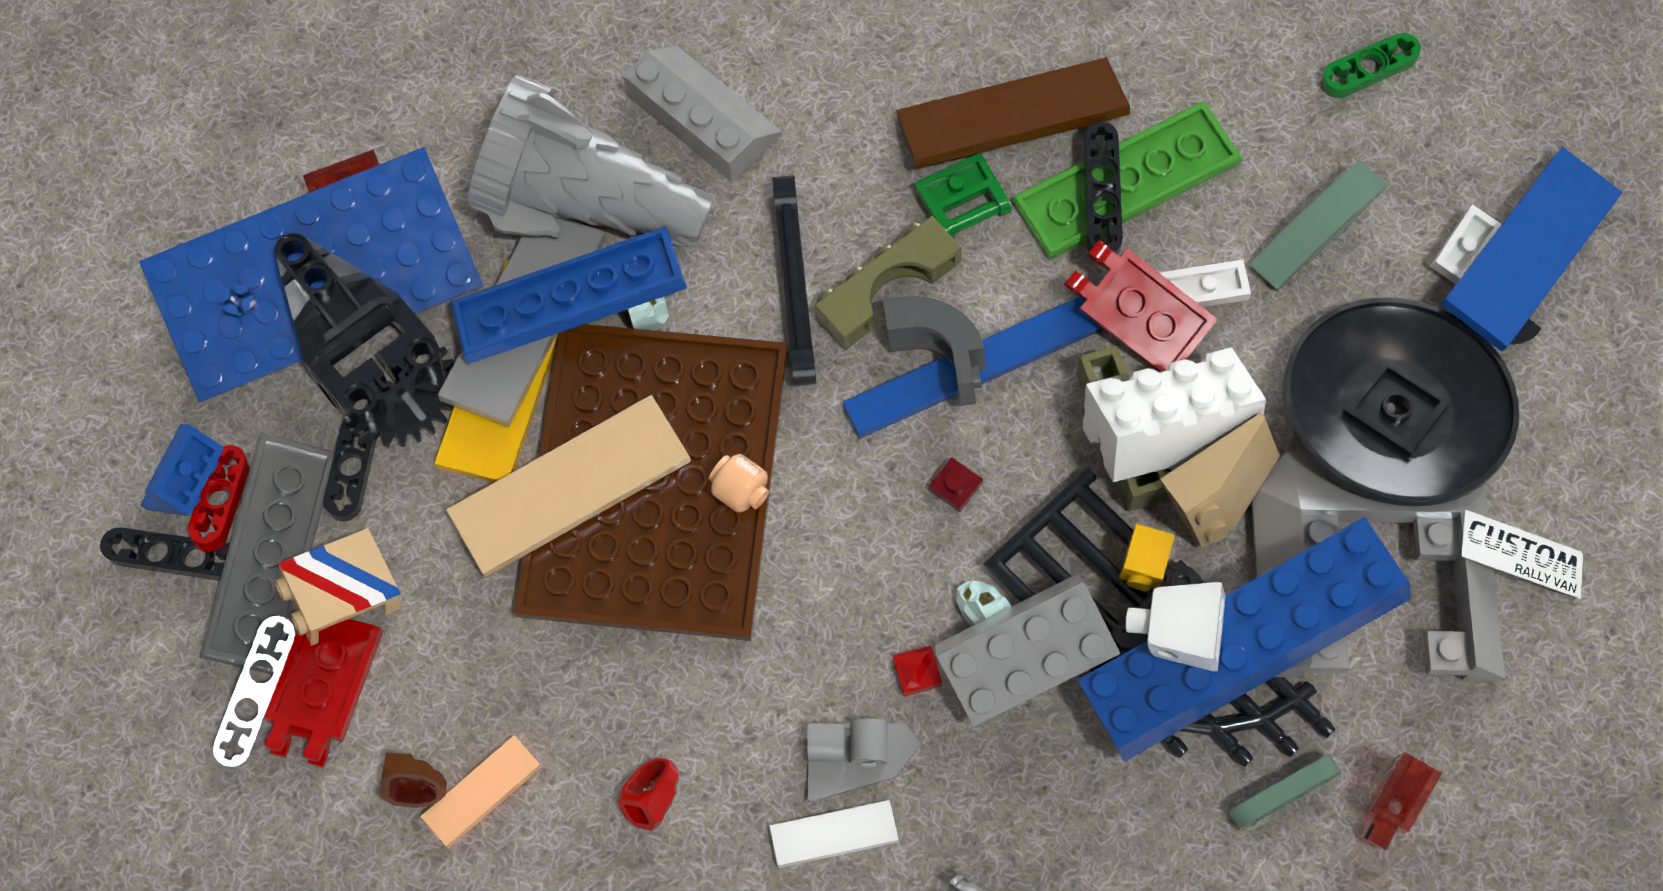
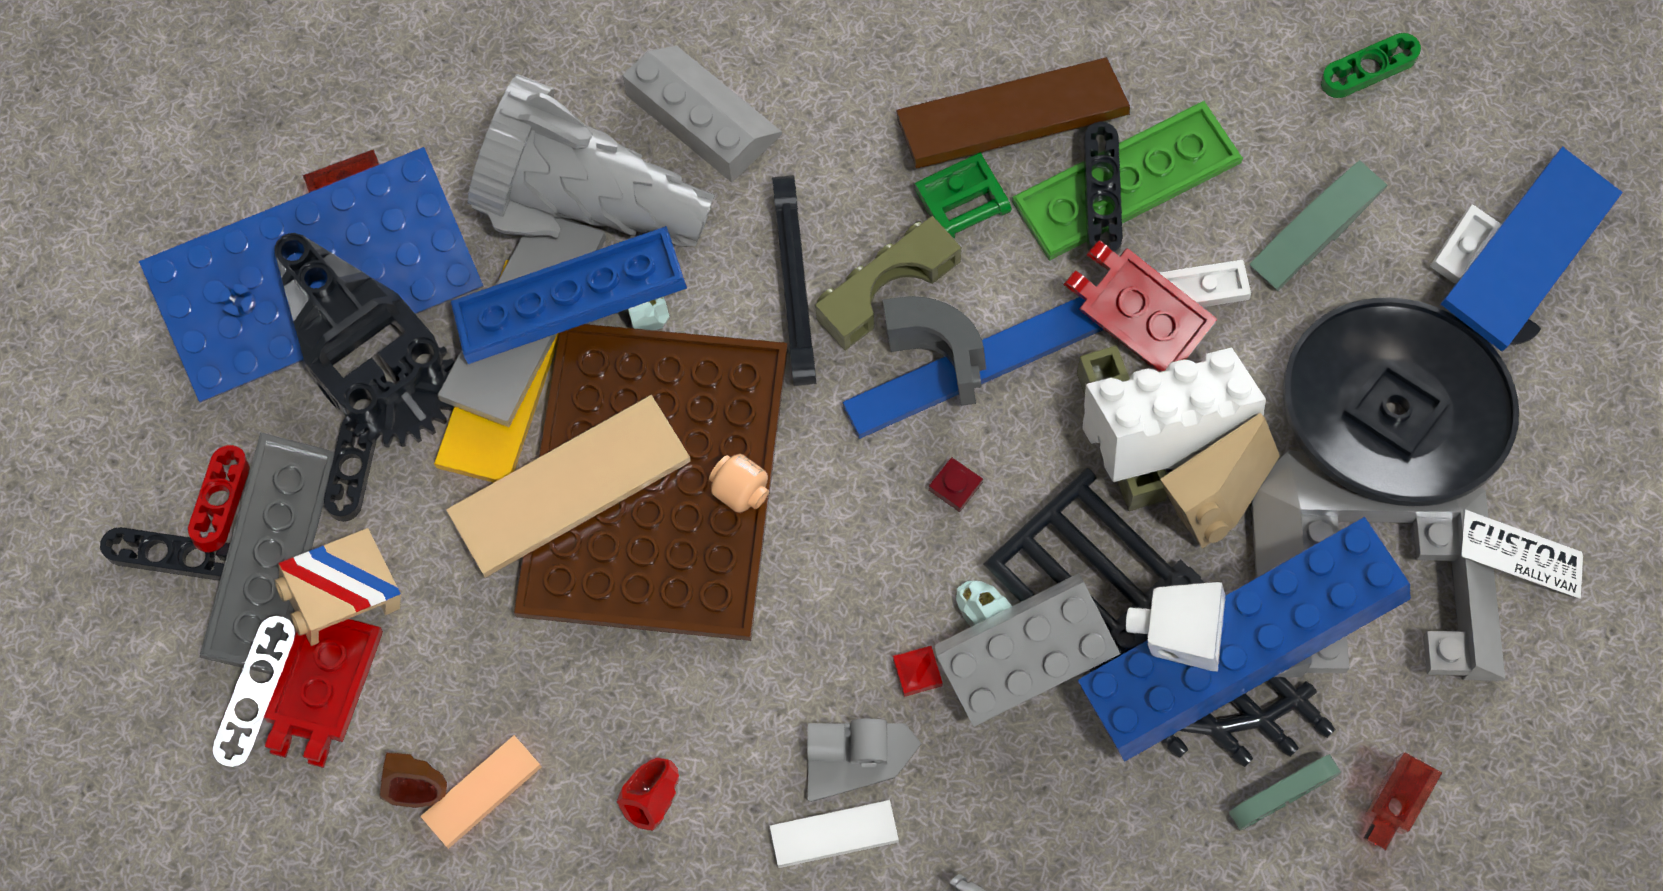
blue bracket [140,424,224,516] -> none
yellow brick [1119,523,1175,591] -> none

